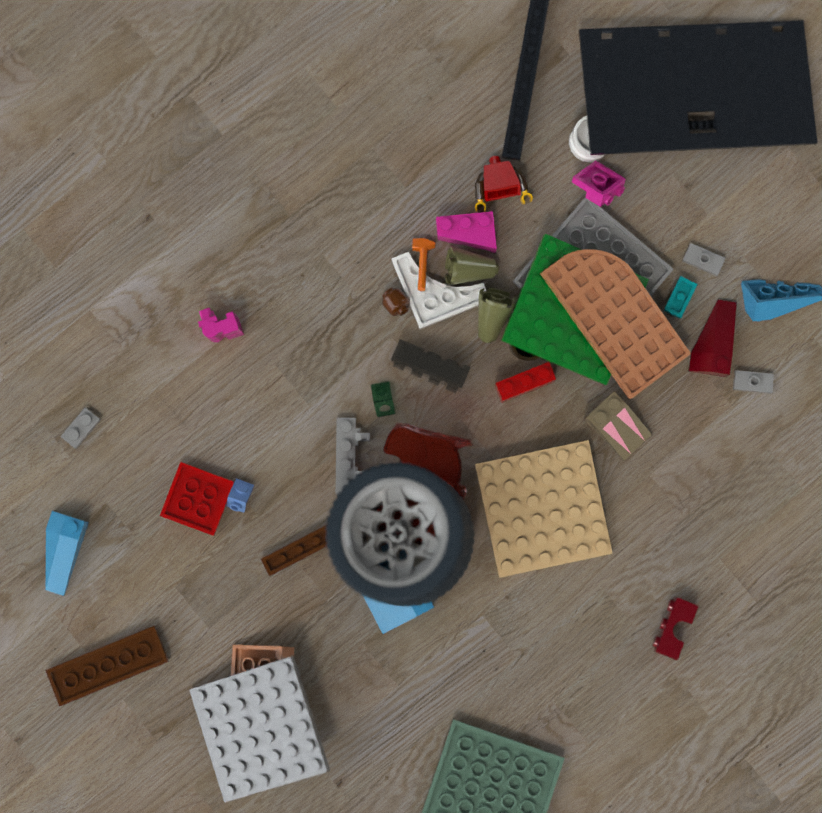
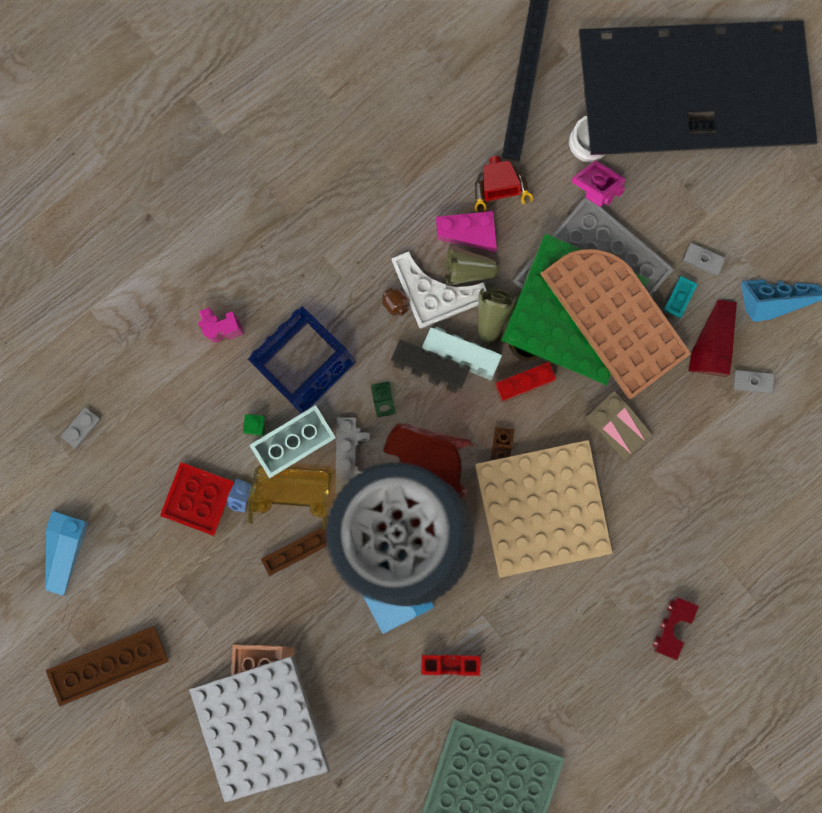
orange piece [412,238,435,291] -> none
none -> green brick [243,414,266,437]
none -> clear blue windscreen [248,306,357,414]
none -> clear yellow windscreen [248,465,332,530]
none -> light aqua slope [249,405,336,478]
none -> light aqua wedge [421,327,502,381]
none -> red arch [421,654,480,676]
none -> reddish brown slope [491,427,514,460]

